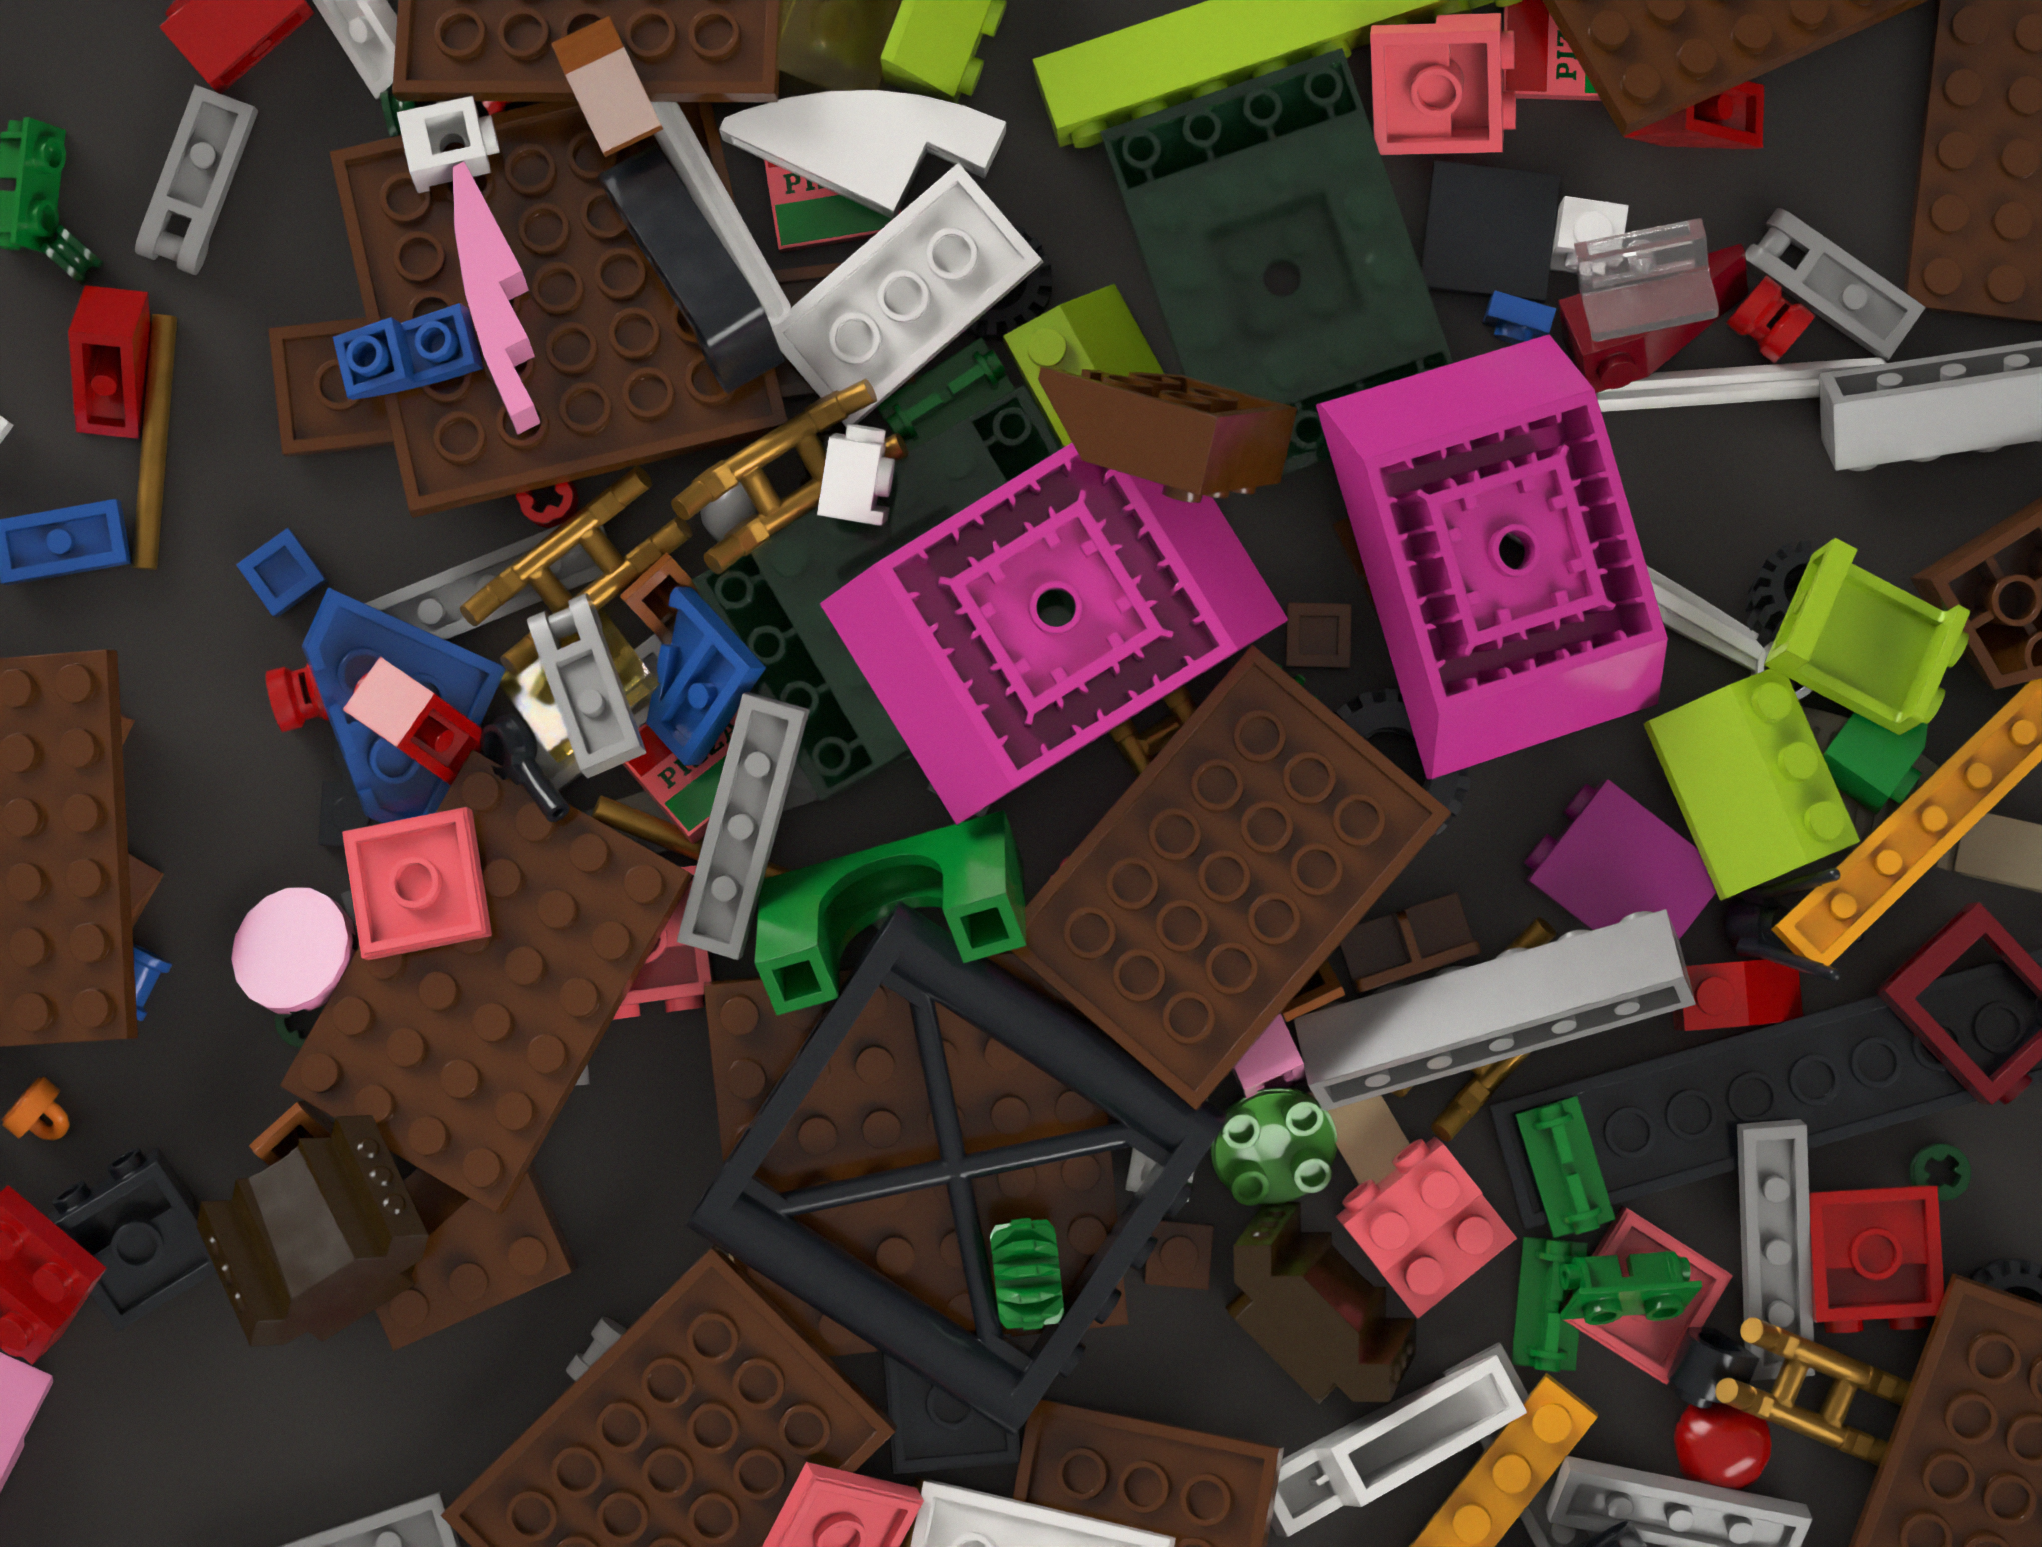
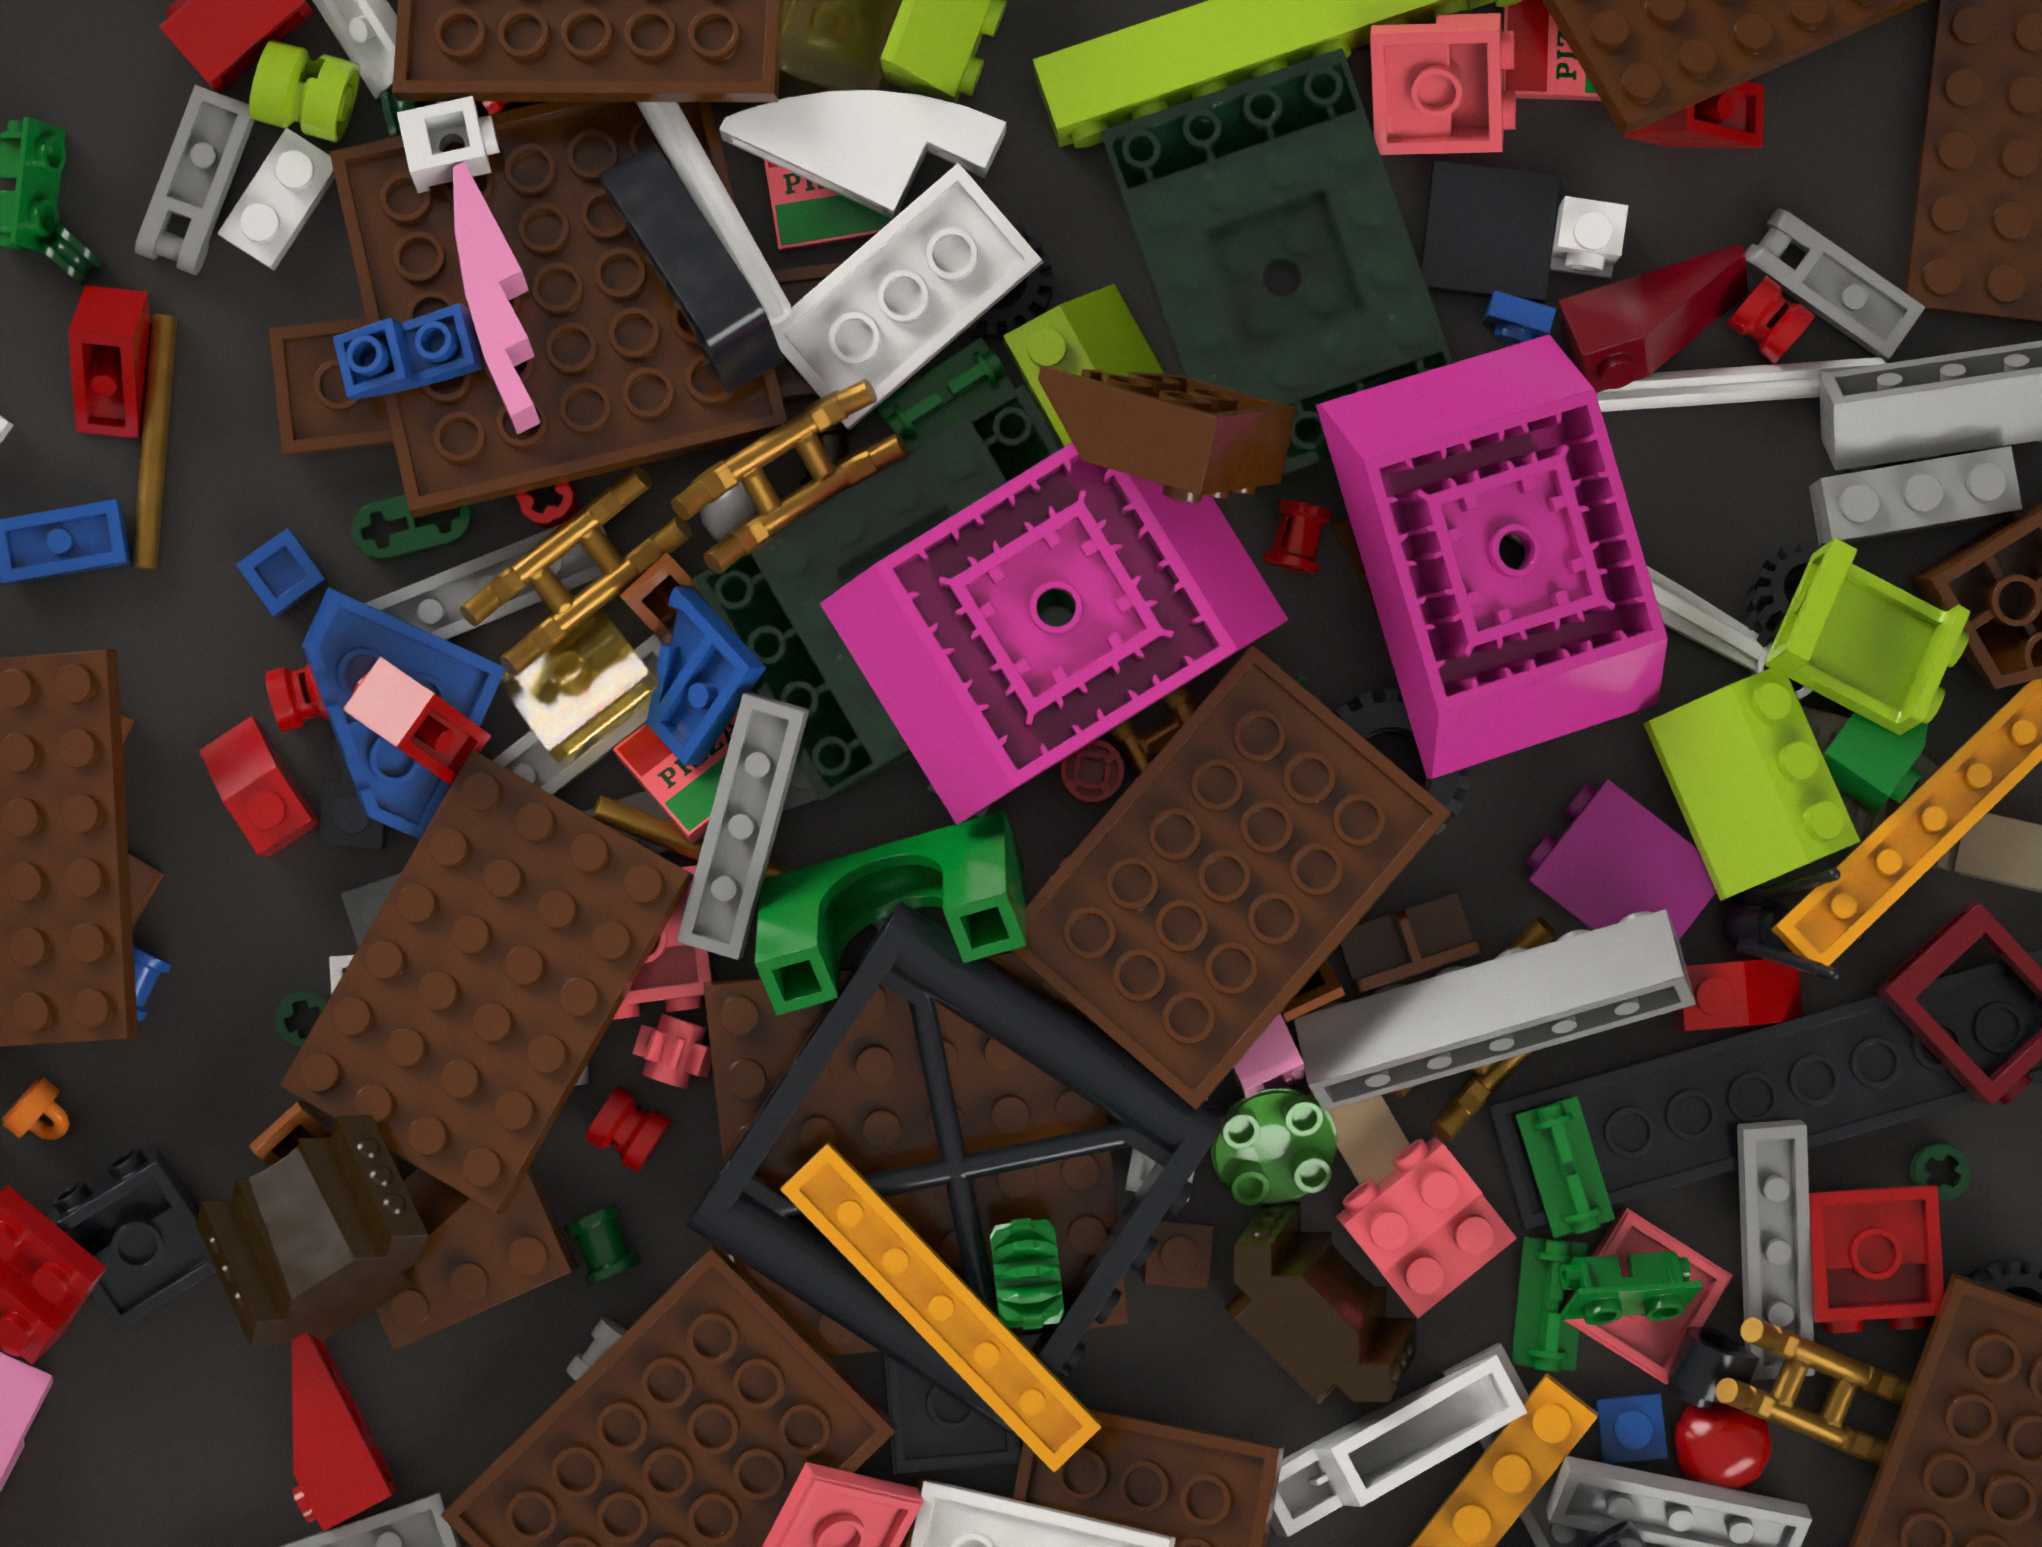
bright pink tile [231,888,356,1014] -> none
coral tile [342,807,492,960] -> none
black plate [480,713,570,822] -> none
light grey plate [527,593,647,778] -> none
slope [551,16,663,157] -> none
white brick [817,424,895,526] -> none
reddish brown plate [1285,602,1352,669] -> none
clear panel [1574,218,1719,342] -> none
none -> red slope [199,716,320,857]
none -> white plate [217,128,335,271]
none -> lime wheel [249,39,360,144]
none -> red slope [292,1331,400,1532]
none -> dark green beam [351,494,474,561]
none -> dark green bush [563,1203,641,1285]
none -> red wheel [584,1085,672,1173]
none -> coral gear [632,1013,712,1089]
none -> light orange plate [780,1142,1101,1472]
none -> red wheel [1060,739,1124,805]
none -> red bush [1262,499,1332,575]
none -> blue plate [1594,1392,1668,1464]
none -> light grey brick [1809,446,2022,546]

